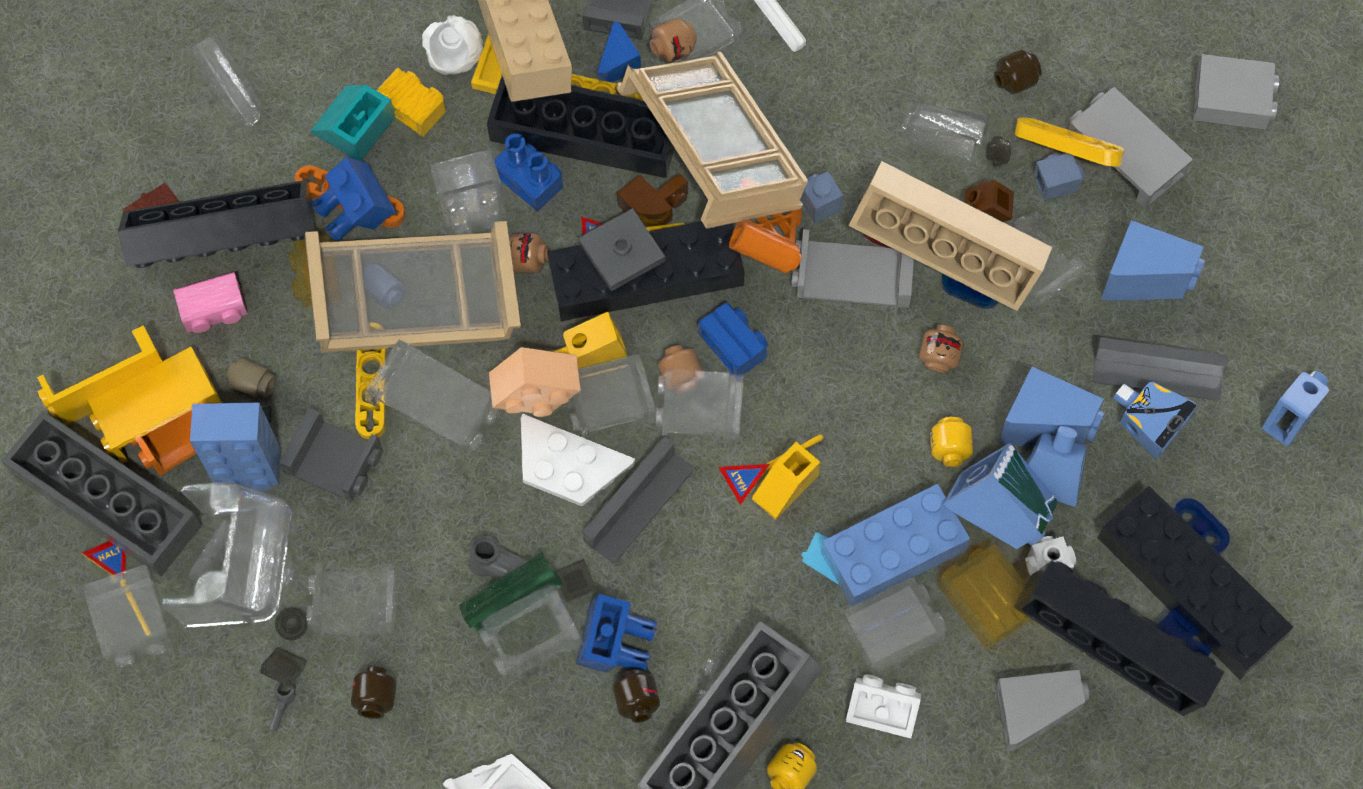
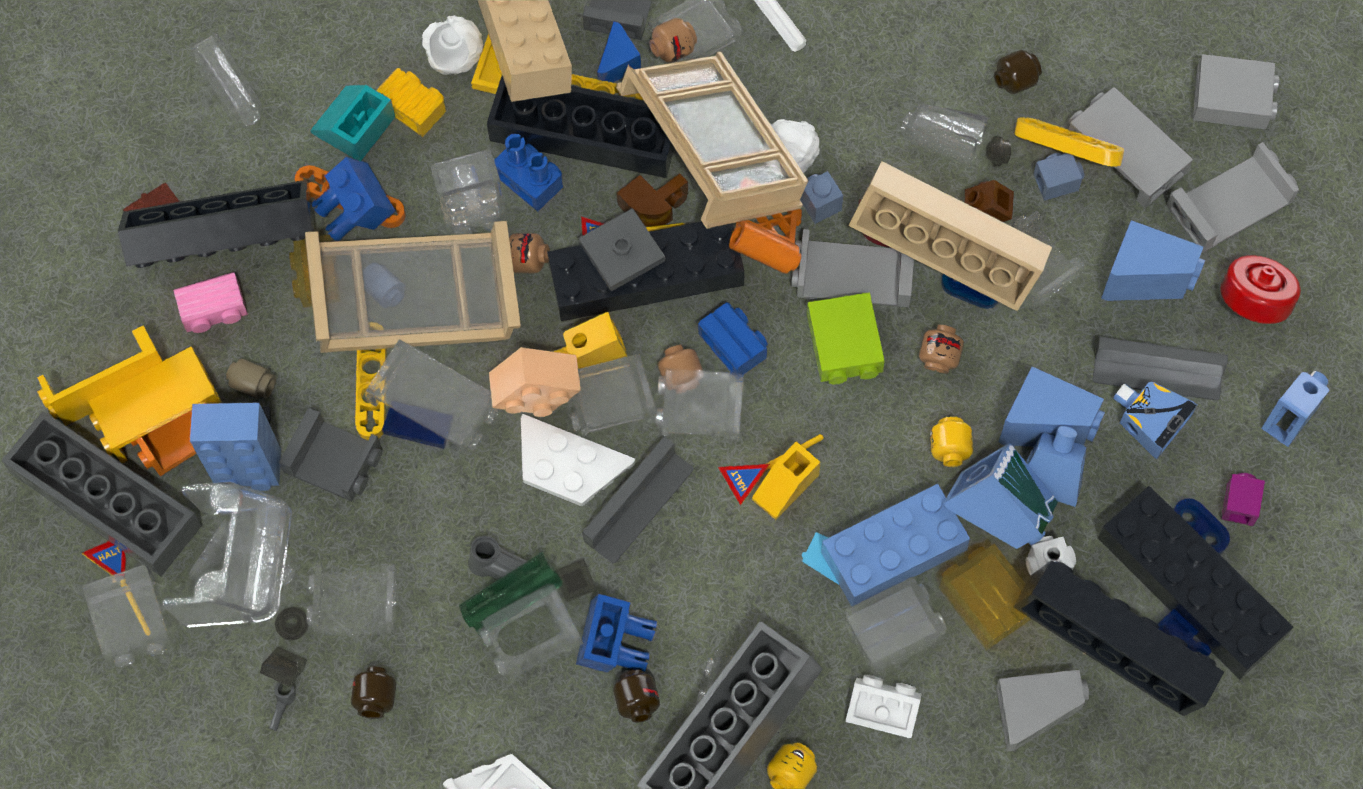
none -> clear blue plate [382,402,454,449]
none -> white hair [761,119,820,177]
none -> lime brick [807,292,885,385]
none -> light grey panel [1166,142,1299,253]
none -> red wheel [1220,255,1301,324]
none -> magenta brick [1221,473,1265,526]

